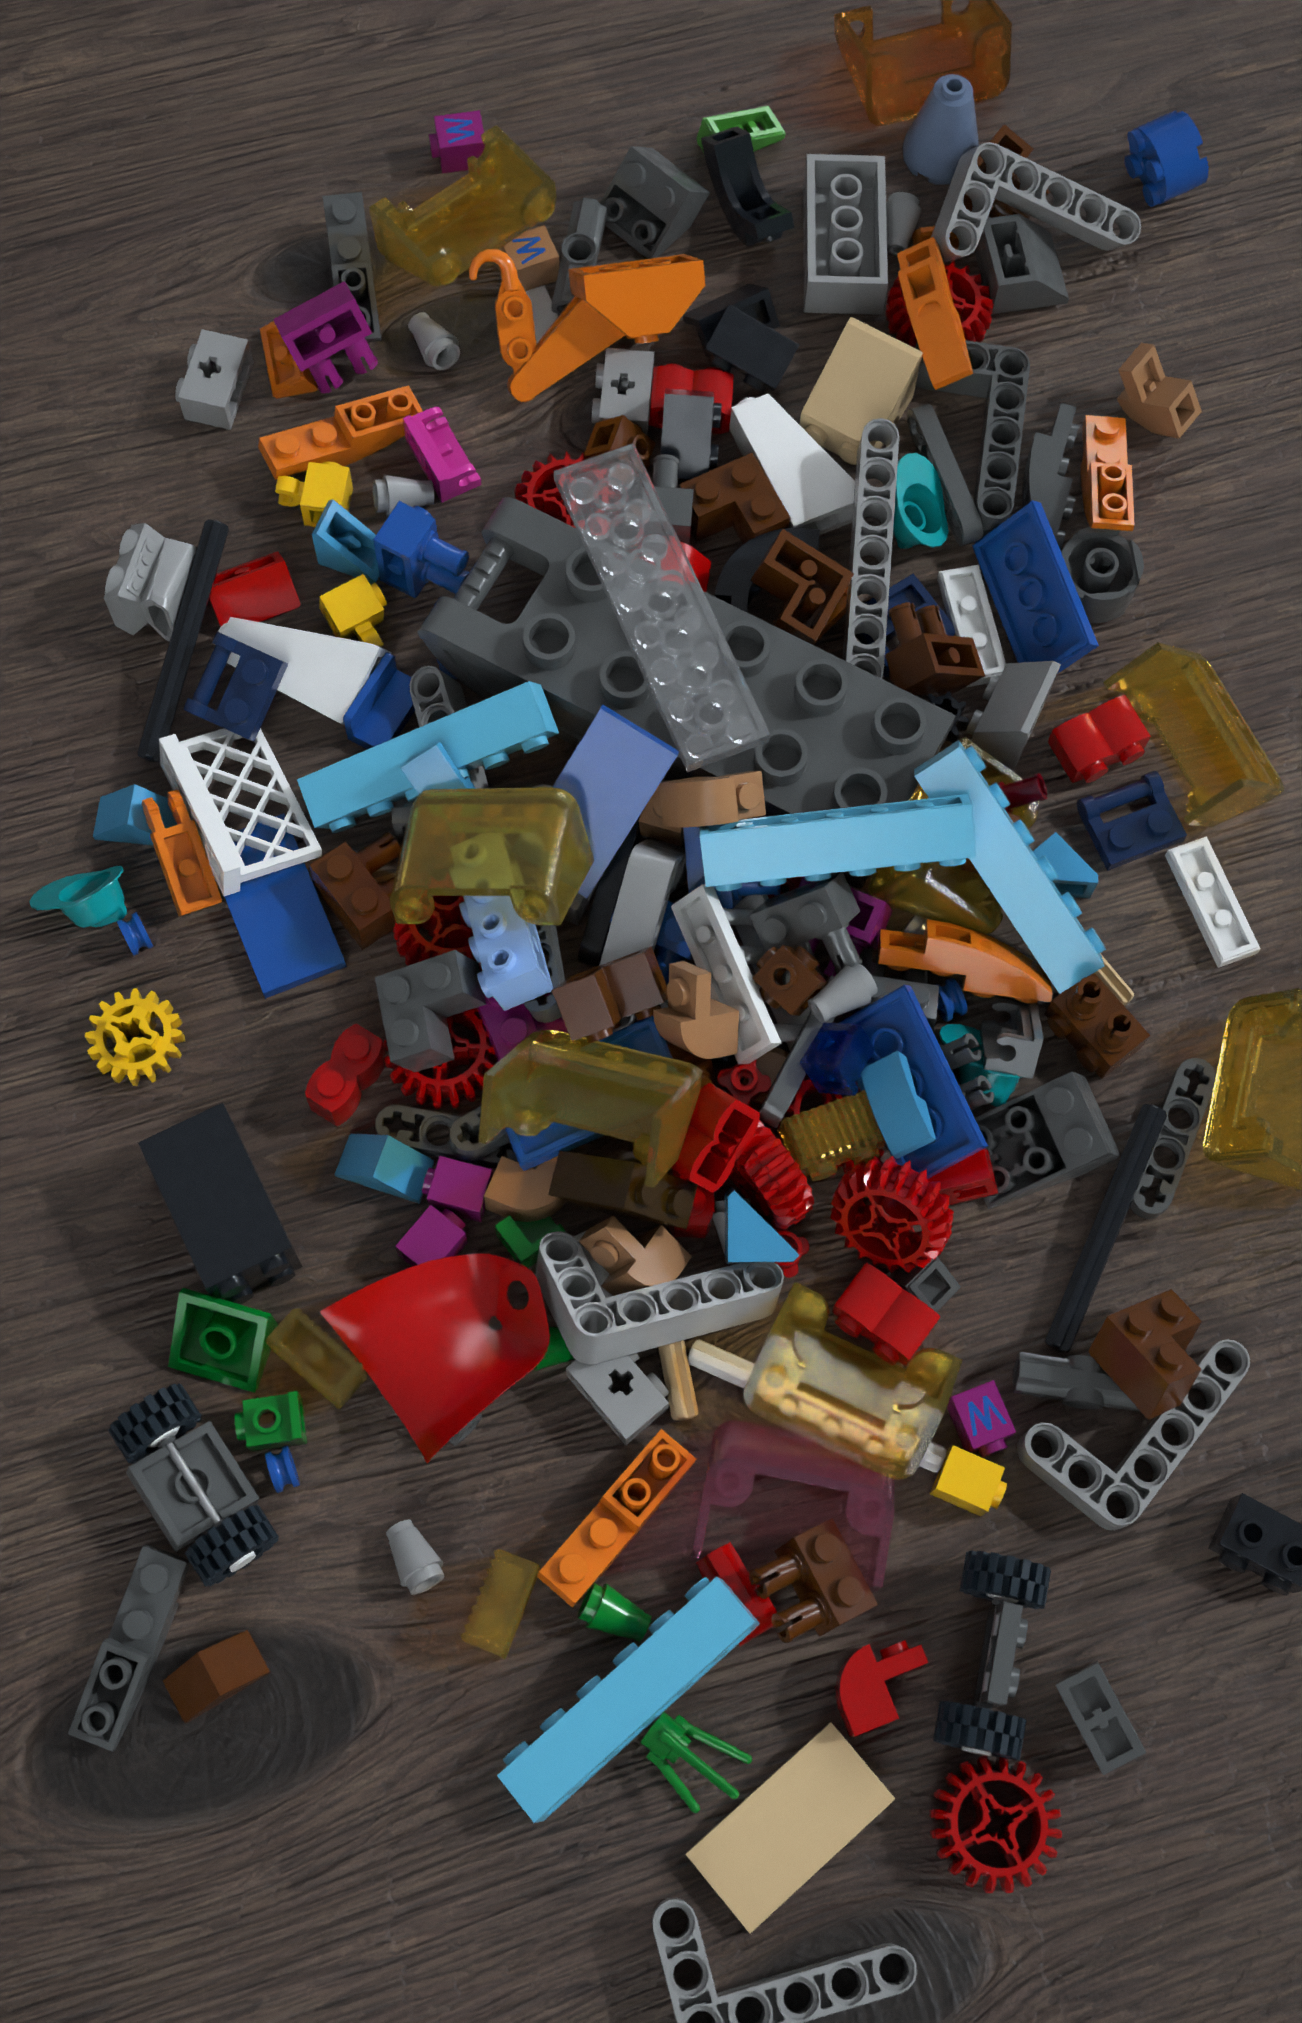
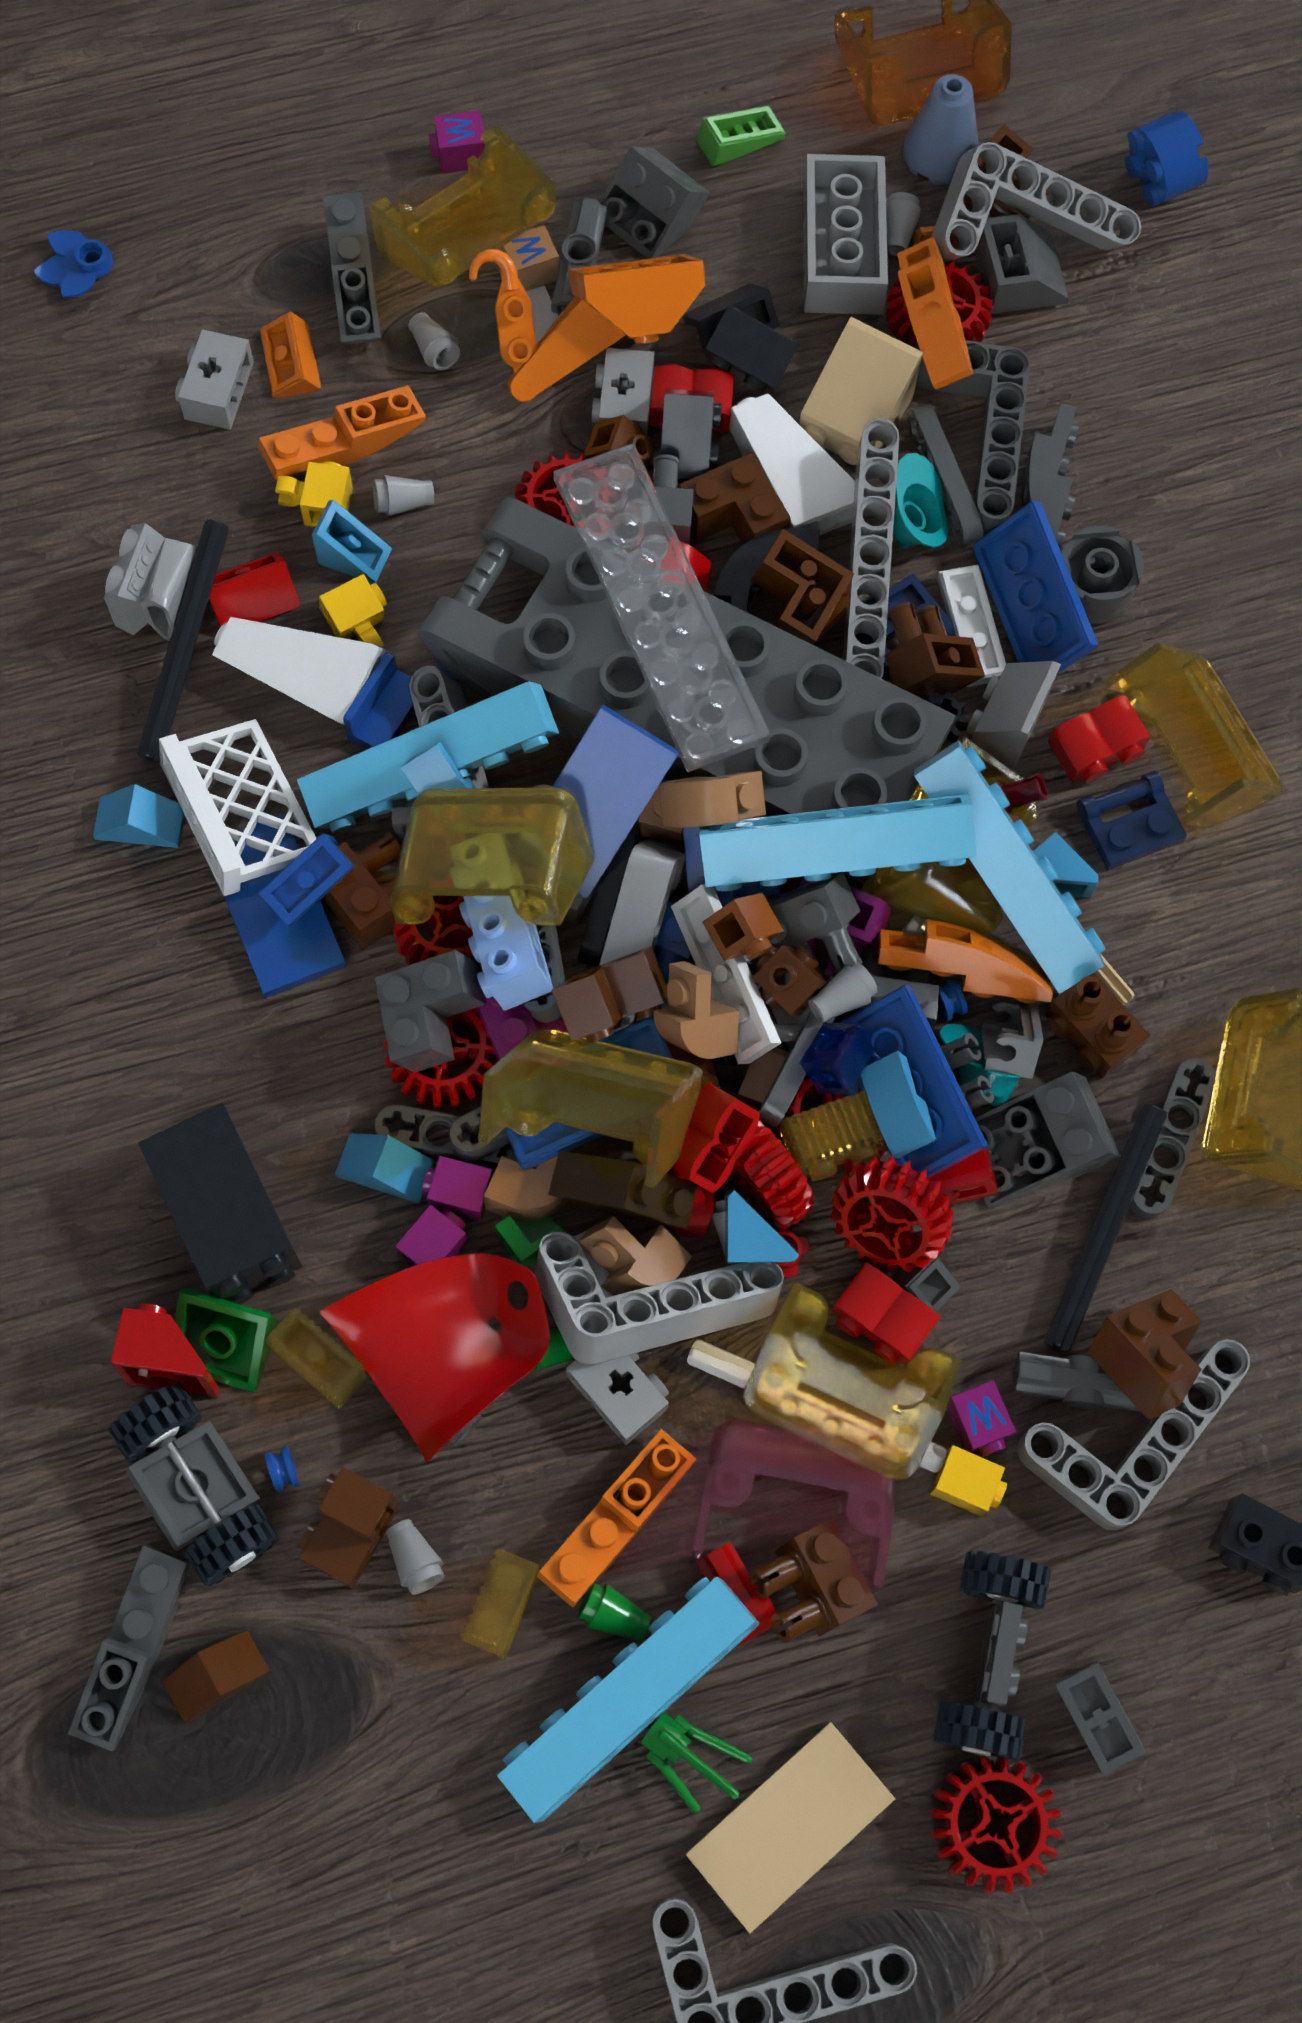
teal piece [29,866,127,928] -> none
yellow gear [85,988,185,1086] -> none
blue bush [116,912,154,956] -> none
orange hinge [142,790,222,917] -> none
dark blue plate [183,631,288,741] -> none
green brick [235,1391,307,1452] -> none
magenta brick [273,281,378,393] -> none
red brick [305,1023,387,1126] -> none
blue brick [373,501,469,599] -> none
dark pink hinge [403,407,482,503] -> none
tan axle [658,1340,698,1421] -> none
black arch [701,126,795,247] -> none
red plate [718,1060,771,1105] -> none
red brick [835,1640,929,1738] -> none
orange slope [1080,415,1135,531] -> none
medium nougat brick [1117,343,1202,439] -> none
white tile [1165,836,1260,968] -> none
none -> blue plate [34,230,113,298]
none -> red slope [111,1304,220,1398]
none -> blue panel [258,834,355,926]
none -> reddish brown brick [298,1467,400,1590]
none -> dark orange brick [702,893,784,961]

